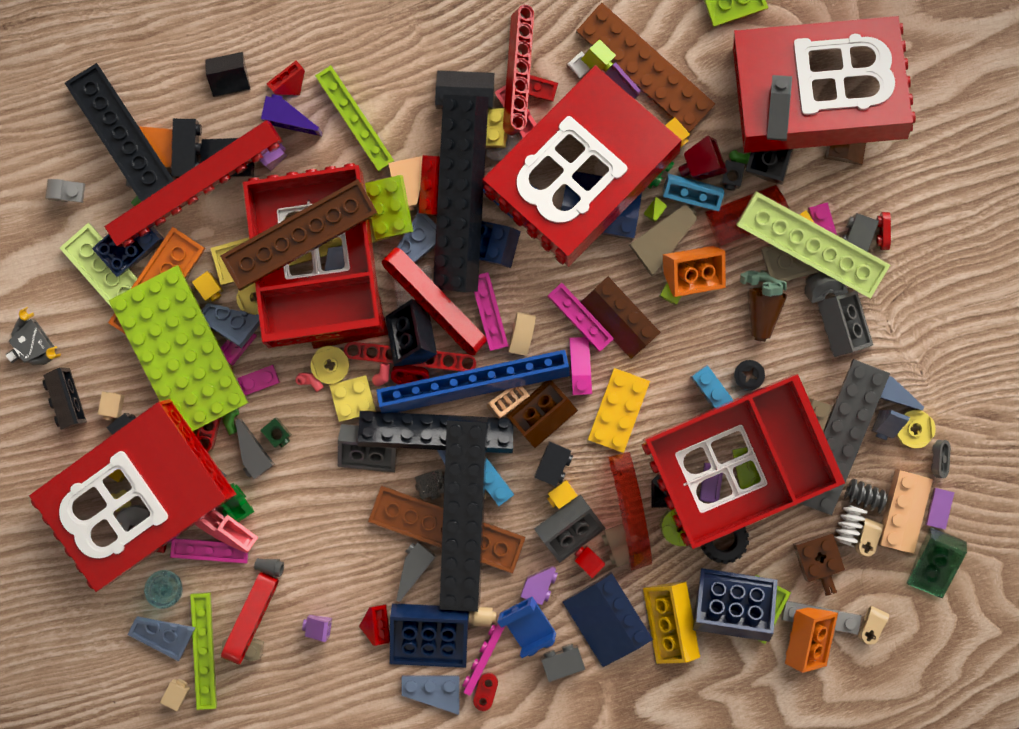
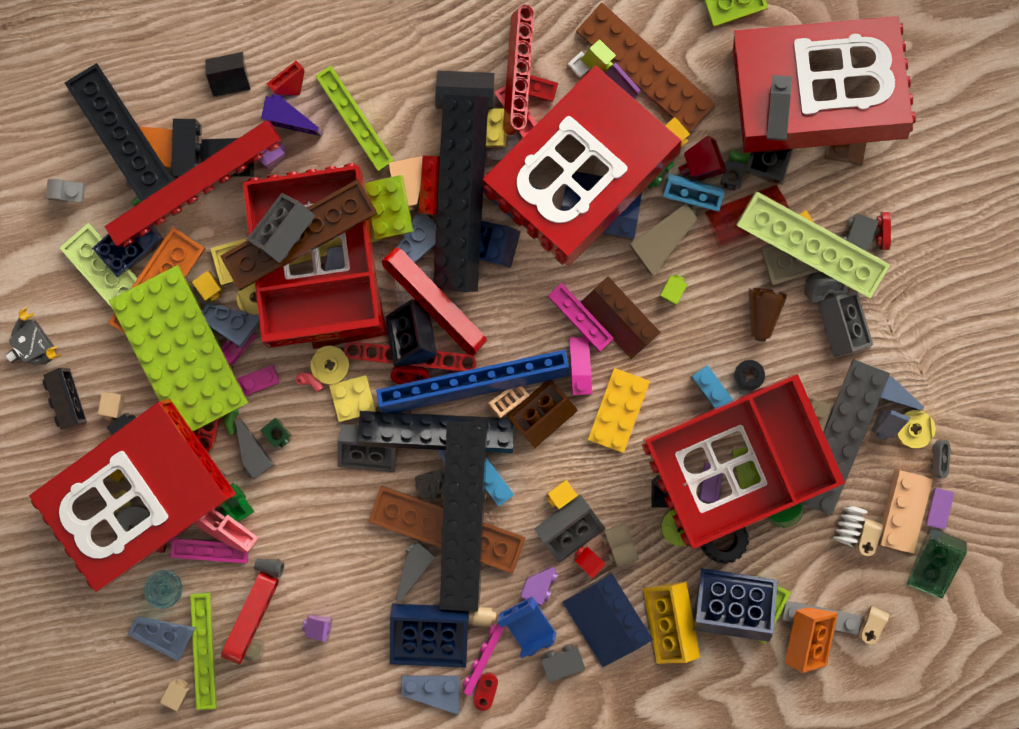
red slope [359,604,390,646] -> none
coral arm [372,363,390,386] -> none
dark pink plate [474,272,508,351] -> none
tan slope [508,312,536,356] -> none
black brick [534,441,573,487] -> none
clear red windscreen [607,452,652,571] -> none
lime slope [644,197,667,222] -> none
orange slope [663,246,726,297] -> none
sand green helmet [740,270,787,297] -> none
reddish brown brick [793,532,845,596] -> none
dark pink plate [808,202,837,235] -> none
dark grey piece [844,478,888,514] -> none
none -> dark grey slope [246,193,316,263]
none -> green cylinder [767,502,803,528]

